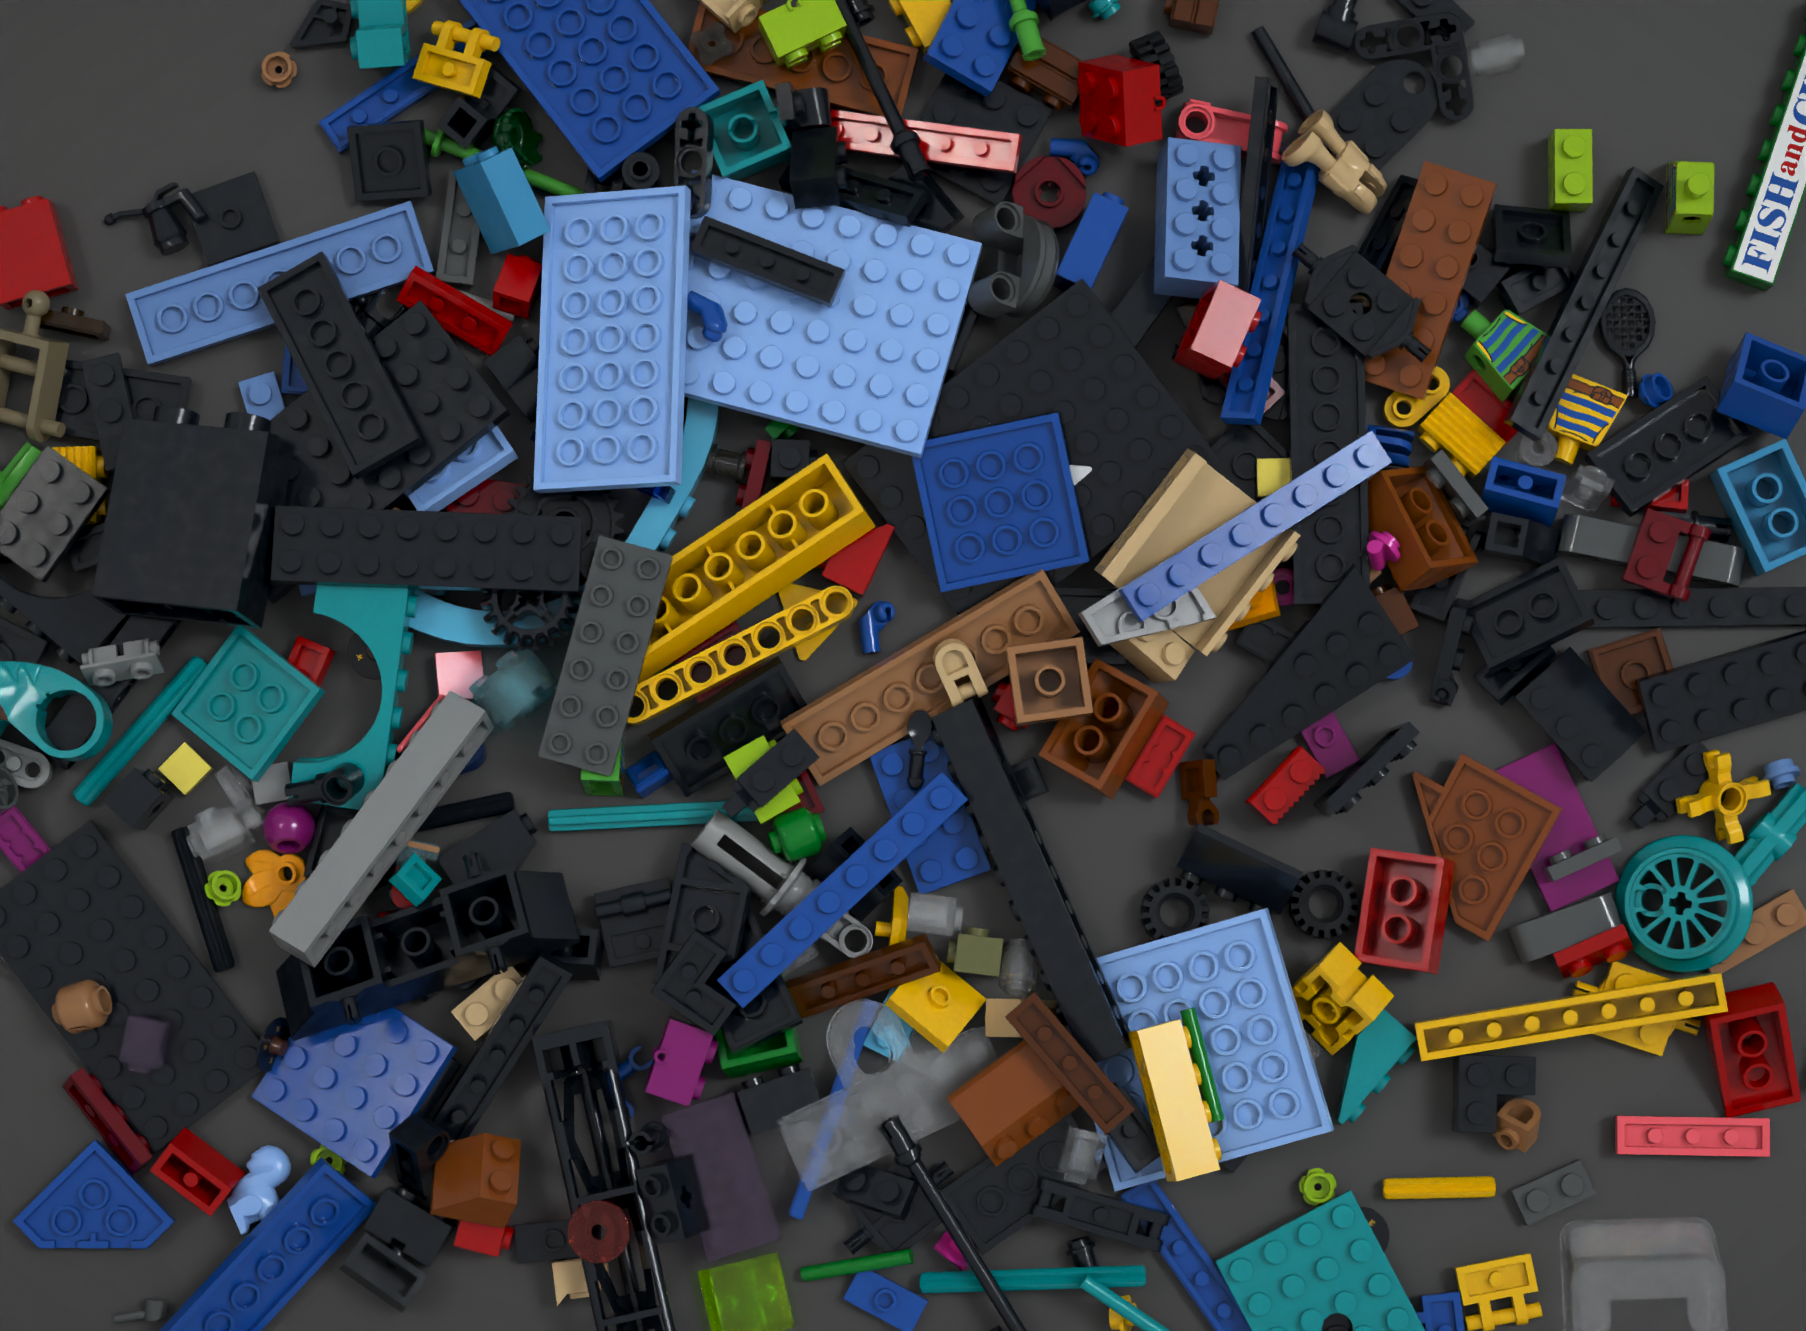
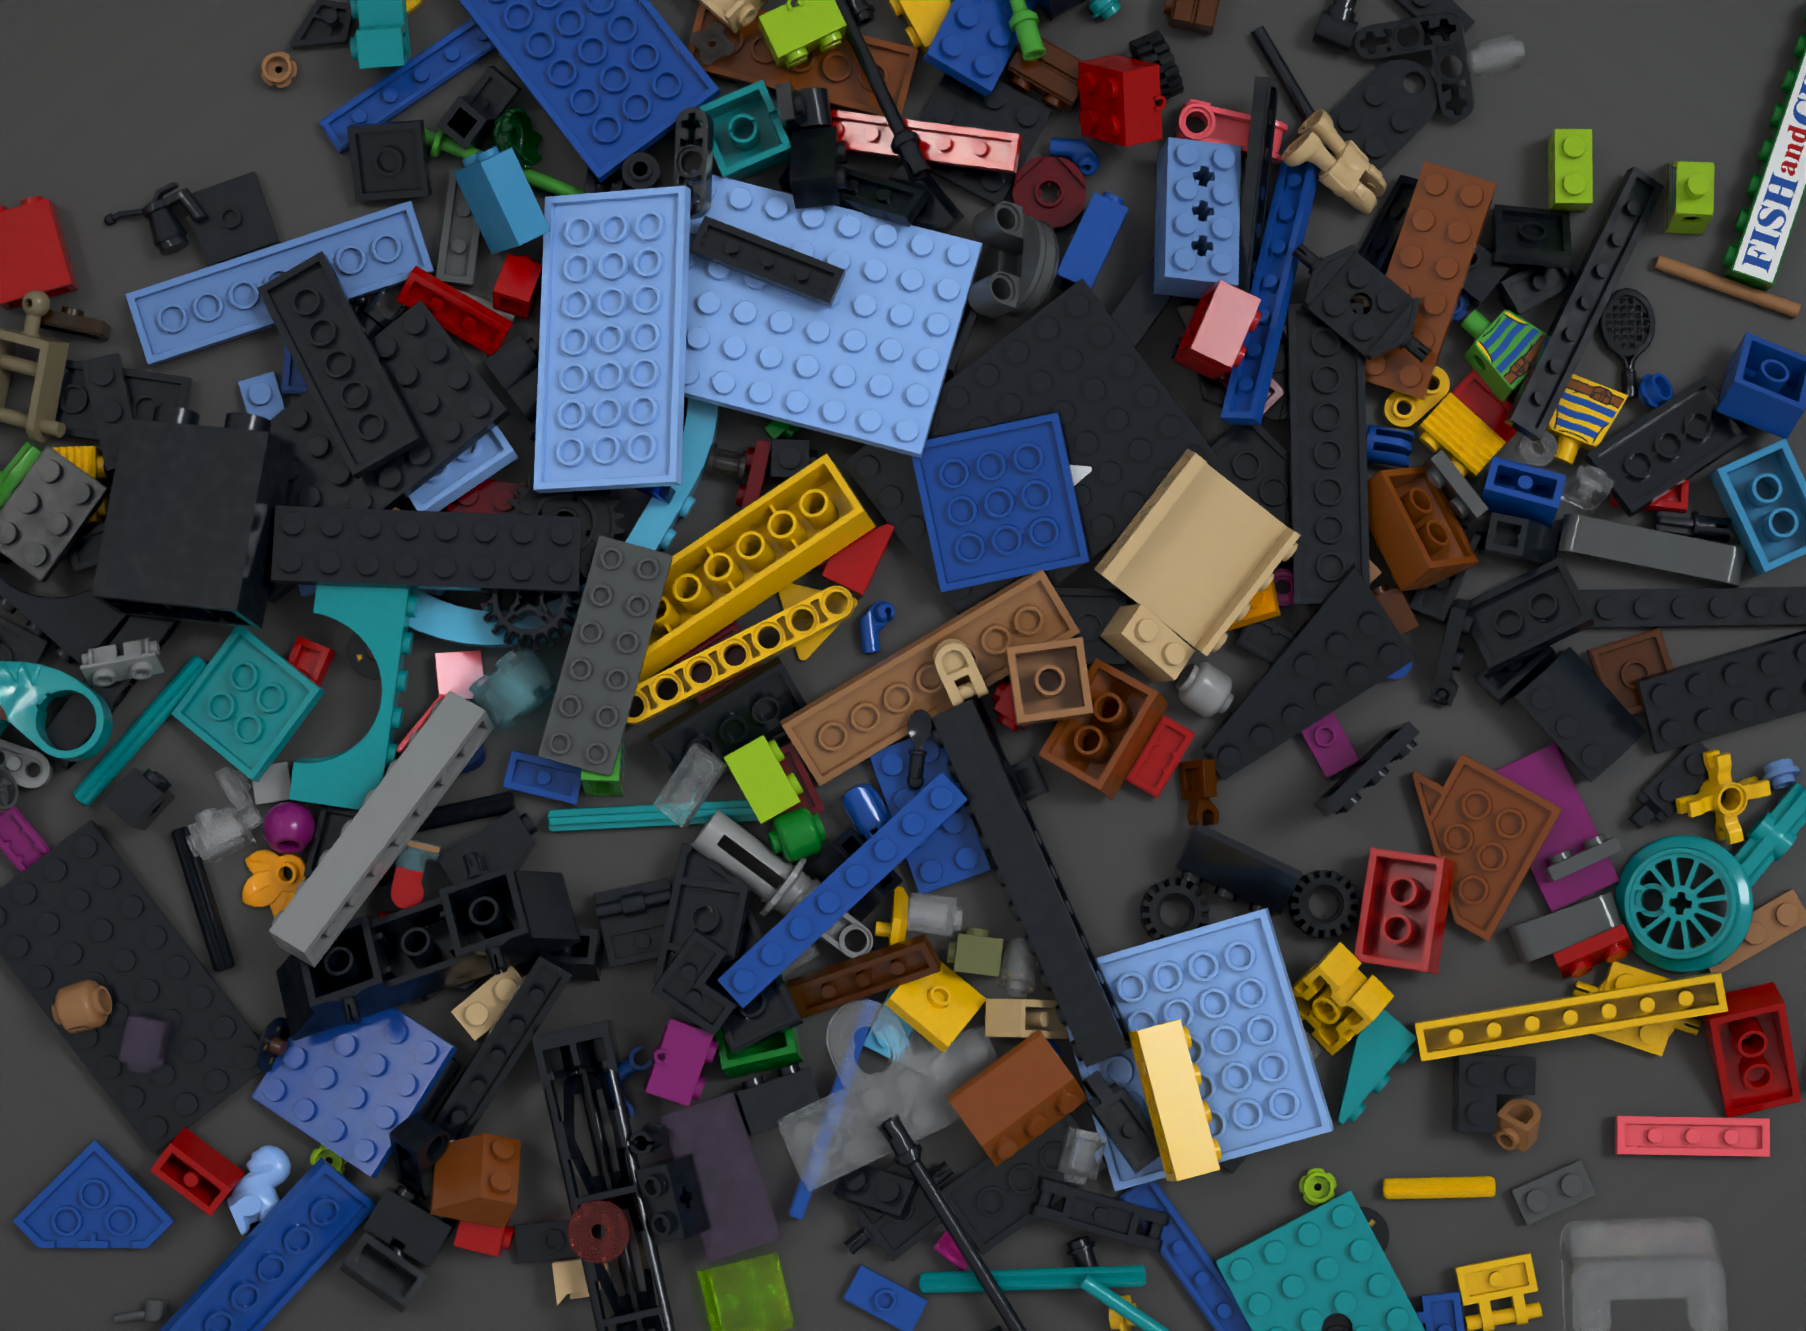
dark red plate [62,1067,153,1175] -> none
light yellow tile [158,742,213,795] -> none
lime plate [204,870,241,907] -> none
black pin [285,763,365,807] -> none
teal plate [389,852,442,907] -> none
yellow plate [412,20,500,99] -> none
blue slope [625,750,674,799] -> none
blue arm [687,291,728,342] -> none
black hinge [722,728,820,818] -> none
green bar [801,1248,914,1282] -> none
reddish brown plate [1005,991,1135,1134] -> none
light grey wing [1078,553,1217,647] -> none
plate [1119,430,1392,623] -> none
green bar [1180,1007,1224,1123] -> none
red brick [1245,745,1325,826] -> none
light yellow tile [1256,458,1290,498] -> none
dark pink plate [1367,531,1401,571] -> none
dark red plate [1621,508,1712,602] -> none
none -> blue plate [503,750,582,805]
none -> clear plate [653,743,728,827]
none -> blue arm [842,783,892,840]
none -> light grey head [1176,661,1234,718]
none -> medium nougat bar [1654,254,1801,318]

